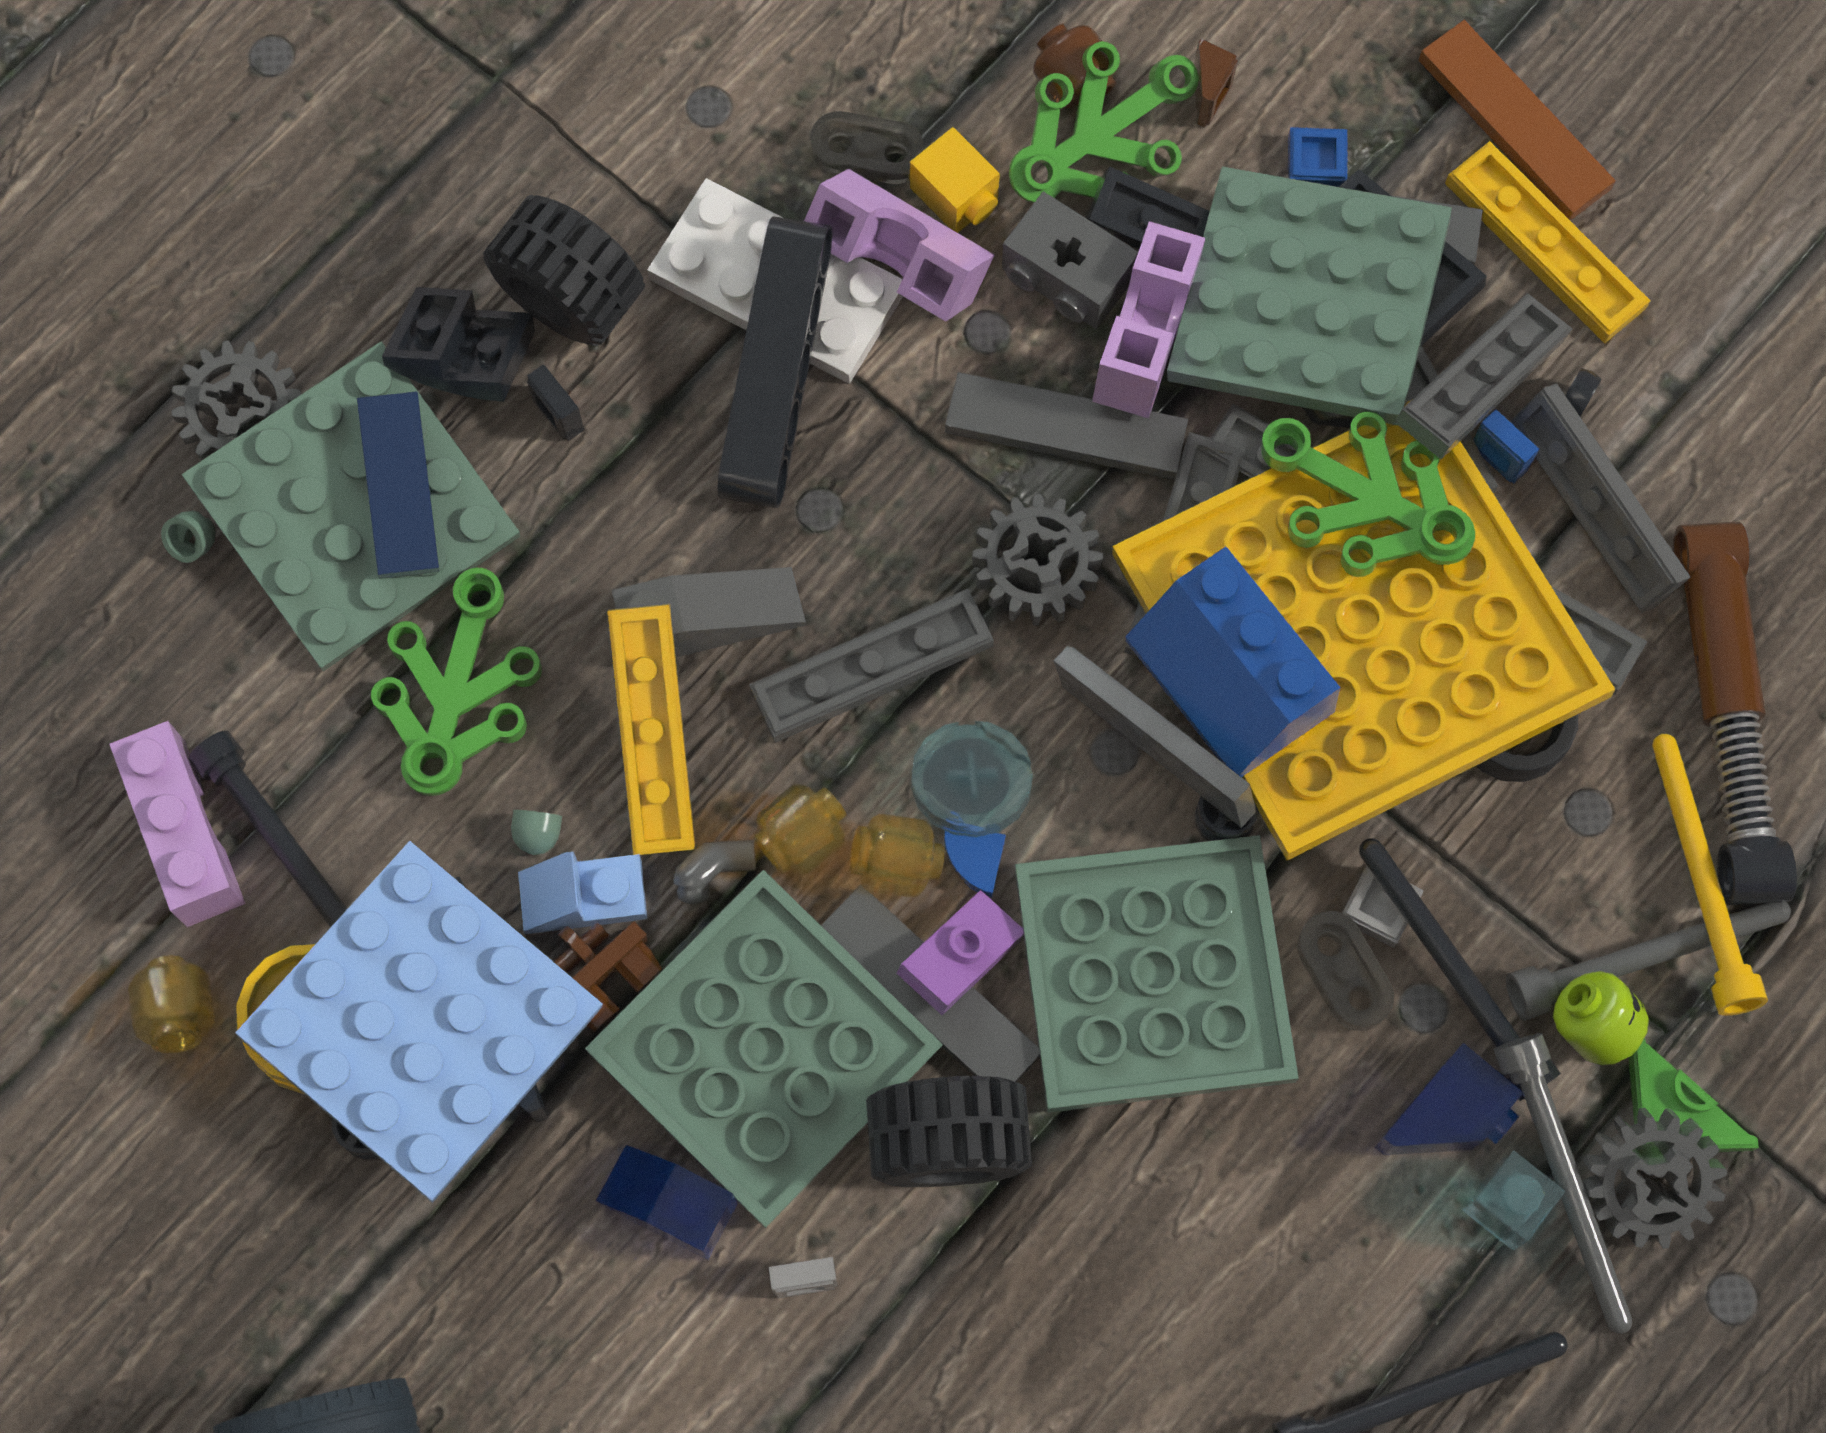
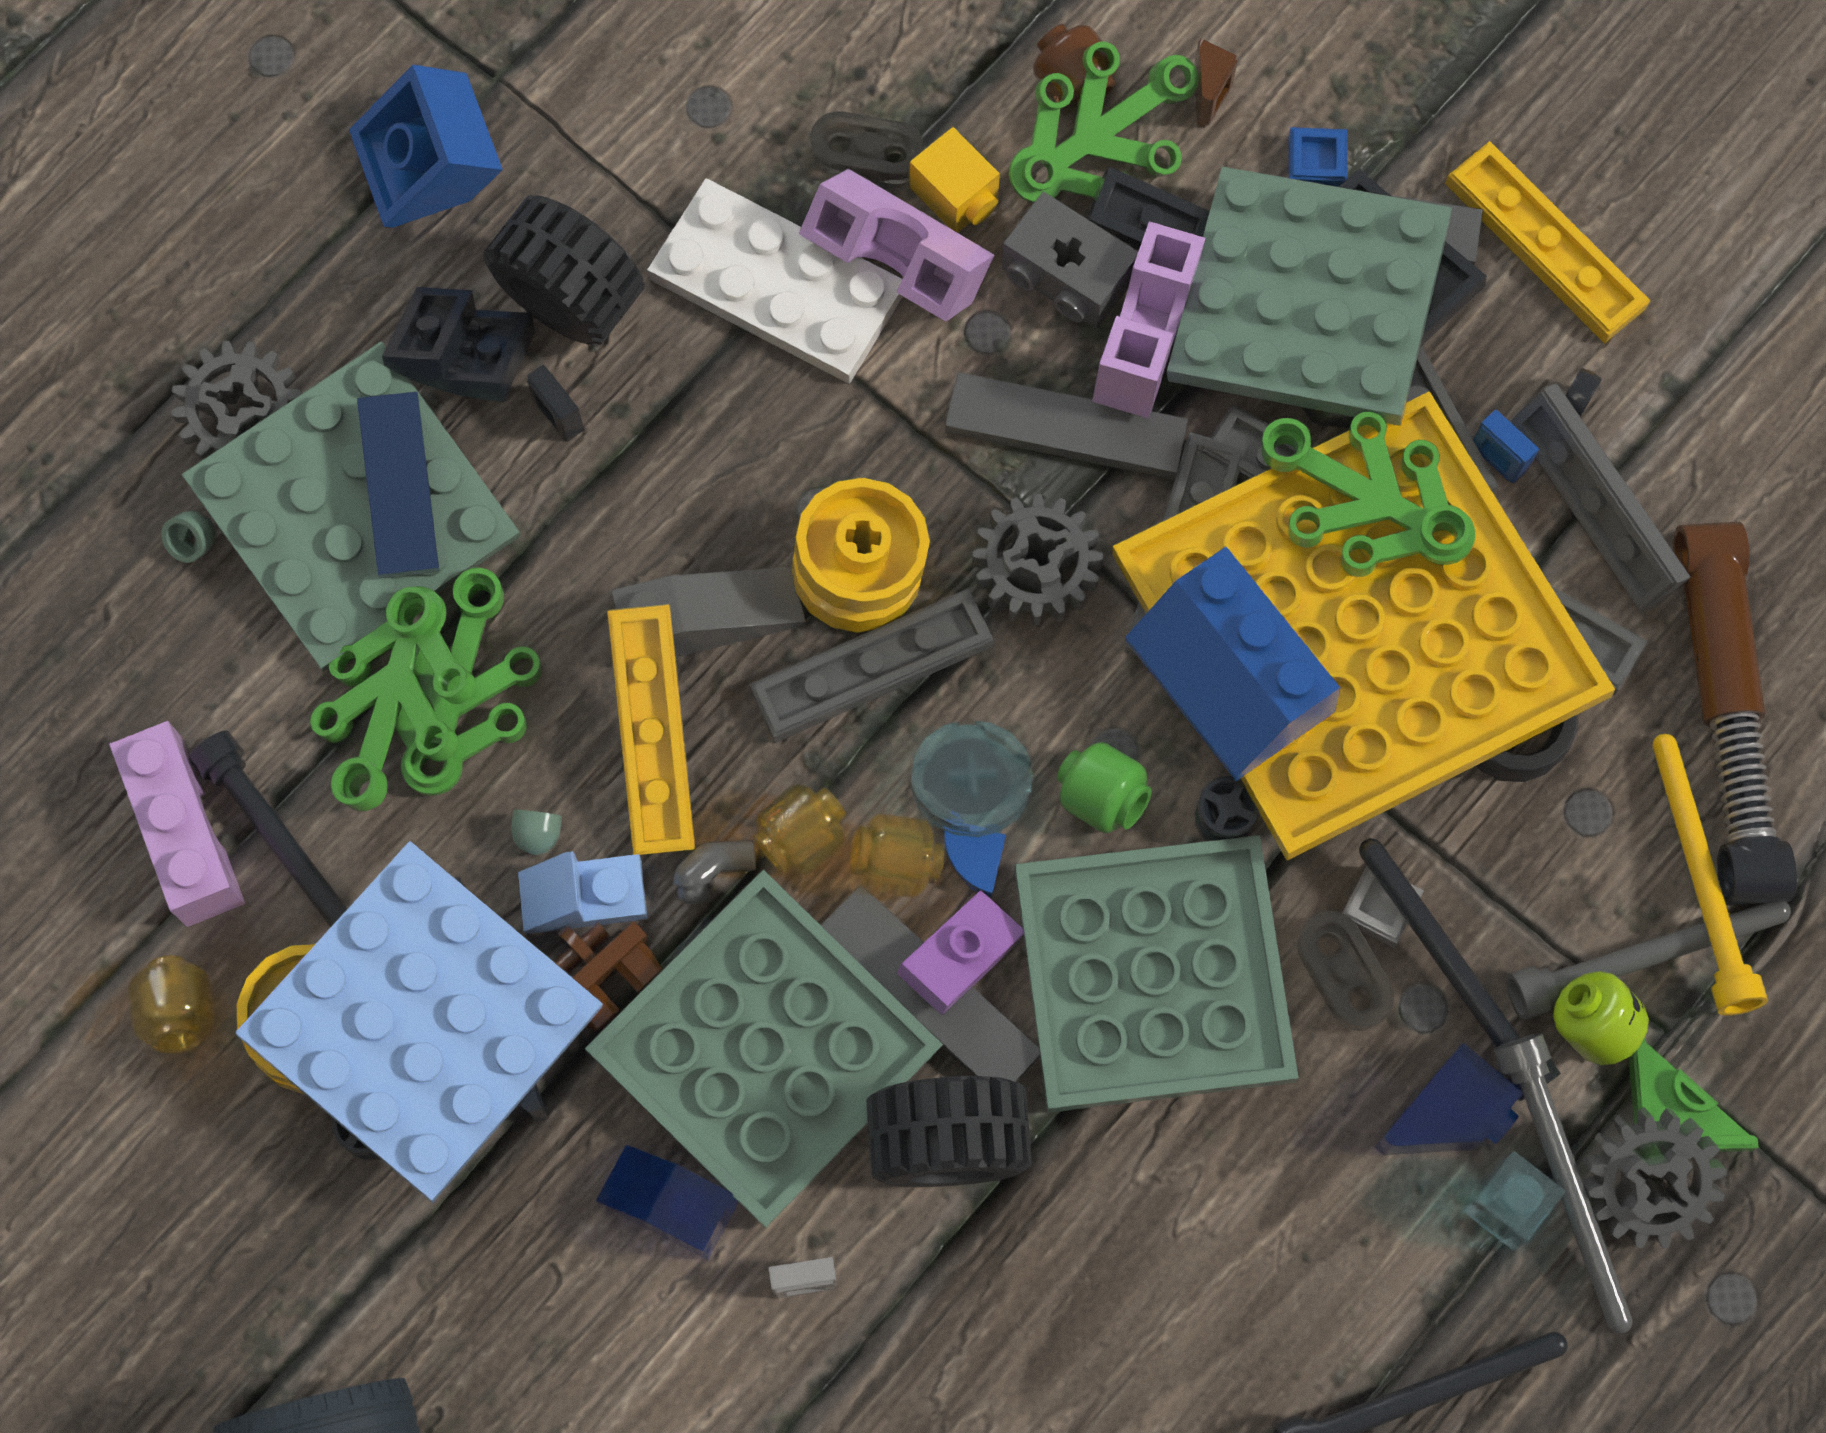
black beam [717,216,833,508] -> none
dark grey tile [1053,646,1256,828] -> none
dark grey tile [1395,293,1572,459] -> none
dark orange tile [1418,20,1616,221] -> none
none -> bright green plant [310,586,476,812]
none -> blue slope [349,65,503,228]
none -> yellow wheel [791,478,930,633]
none -> bright green head [1057,742,1152,833]

